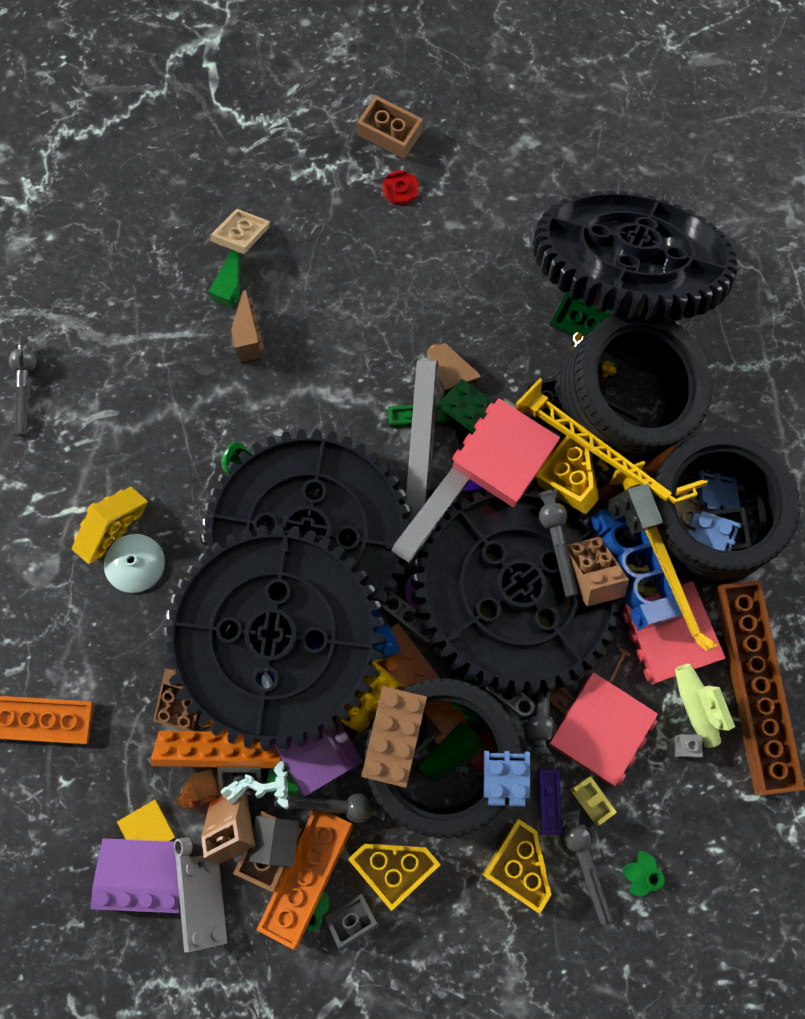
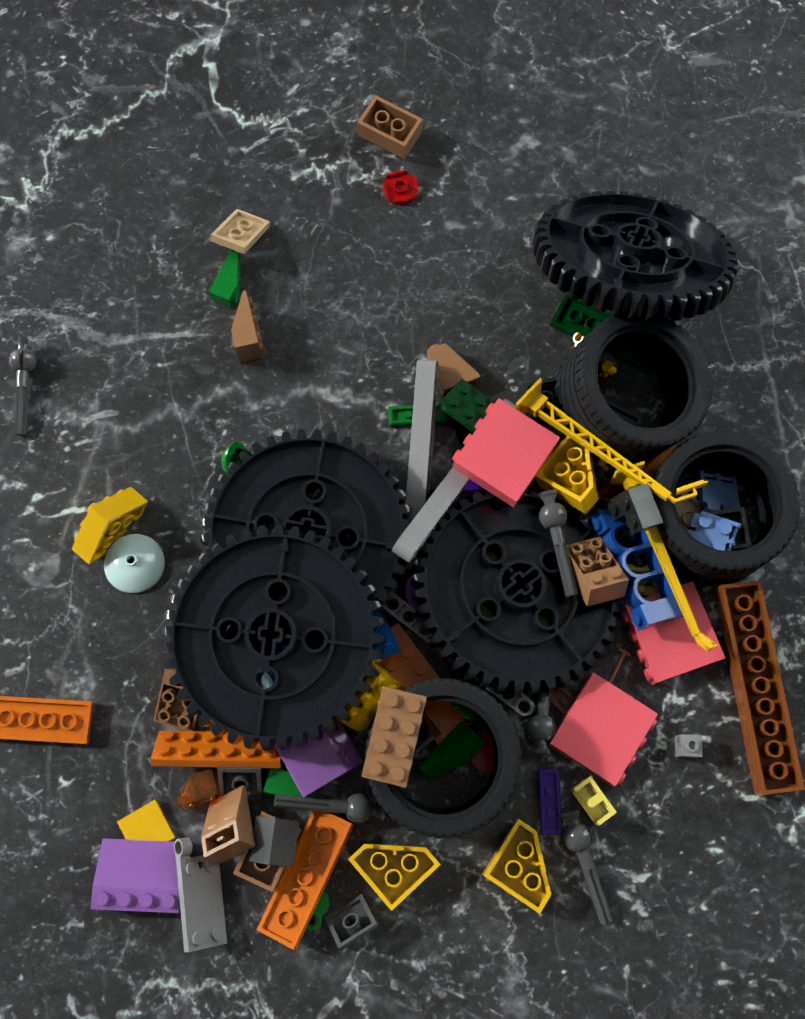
light aqua piece [221,761,289,809] -> none
medium blue plate [484,751,530,806] -> none
green plate [622,851,665,896] -> none
yellowish green plate [675,664,735,748] -> none

